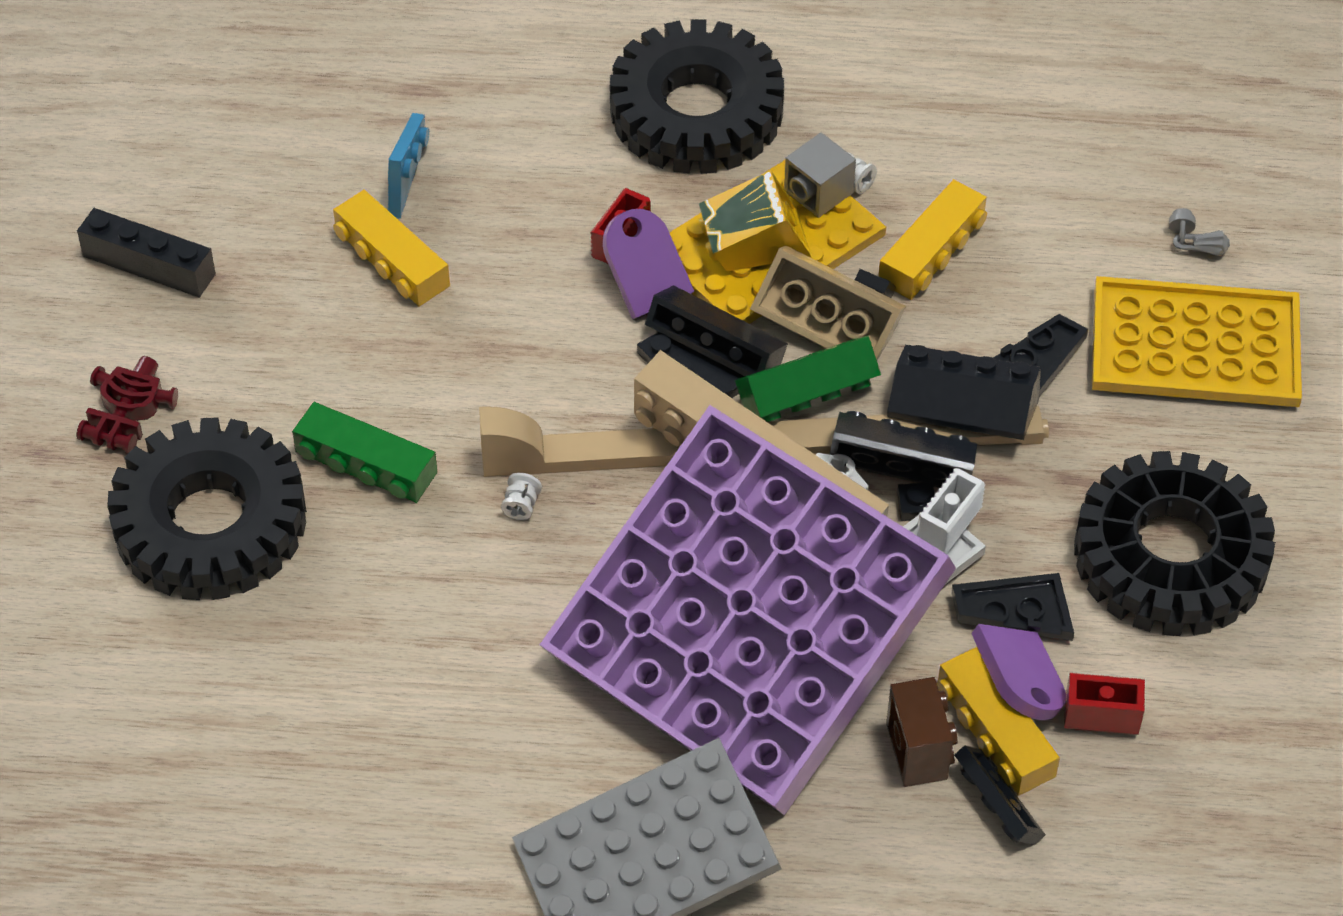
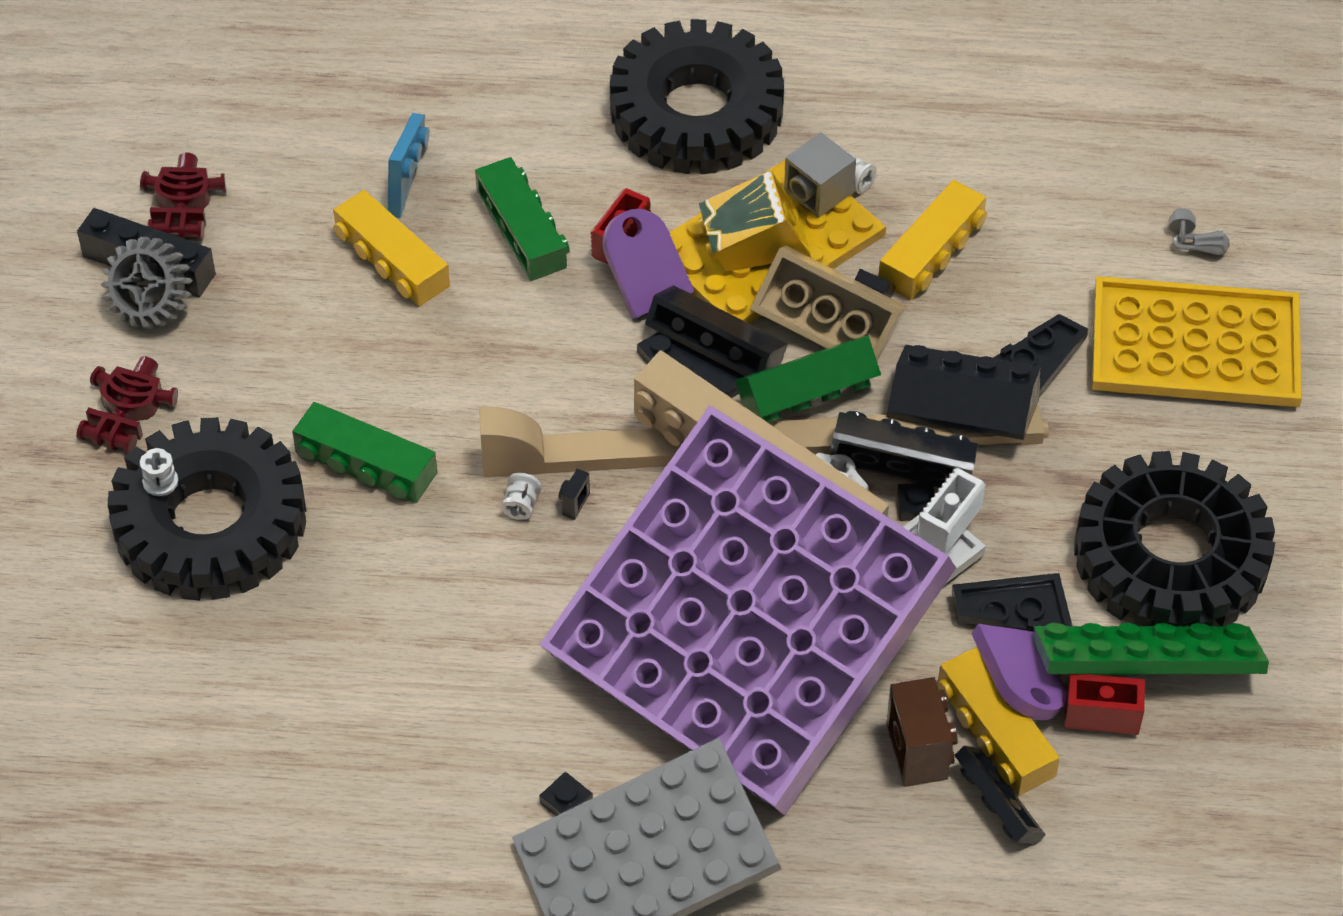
none -> light grey gear [100,237,192,329]
none -> dark red piece [140,152,227,240]
none -> white bush [140,448,179,496]
none -> green brick [475,157,570,281]
none -> black plate [539,771,593,816]
none -> black plate [558,468,590,520]
none -> green plate [1033,623,1269,674]

